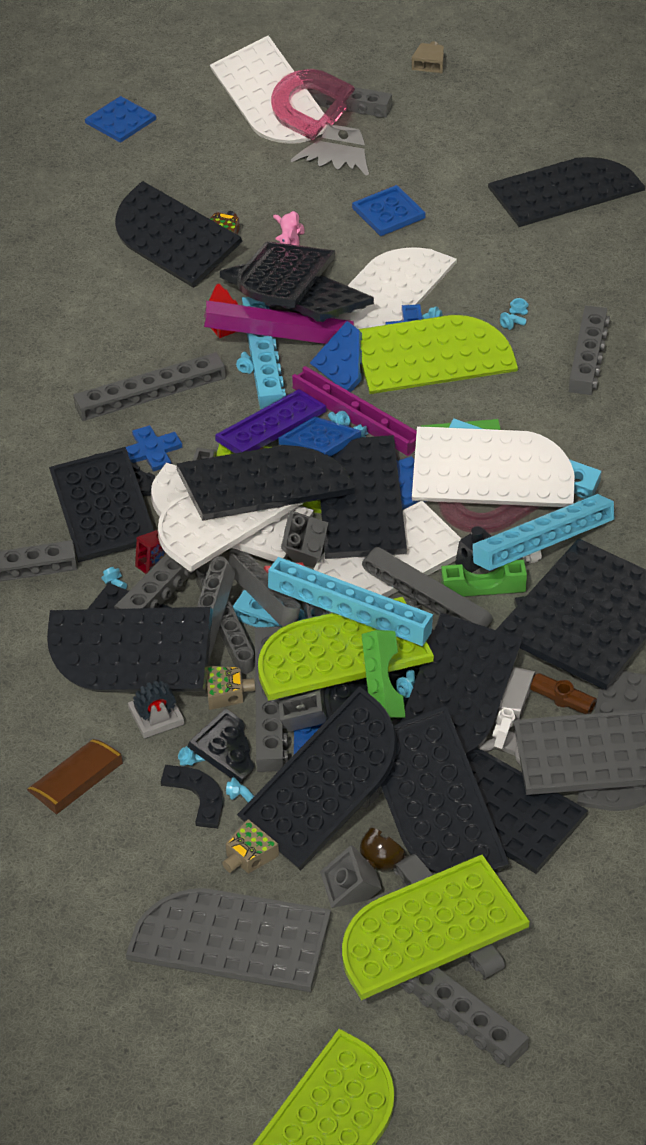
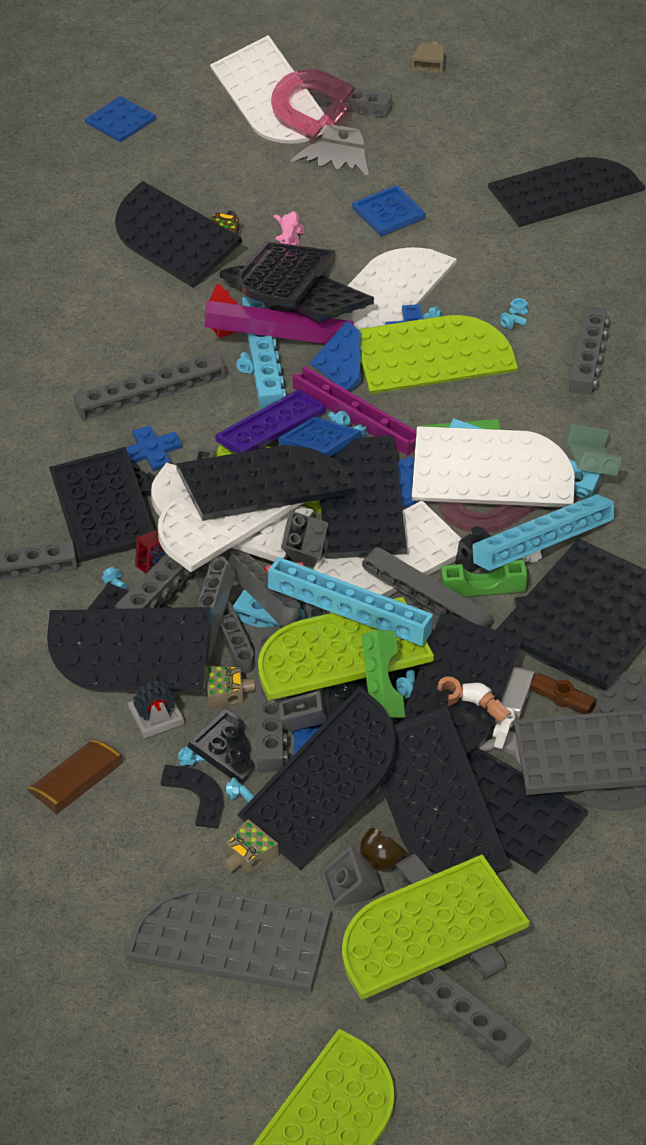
none -> nougat piece [437,677,510,723]
none -> sand green panel [565,423,622,476]

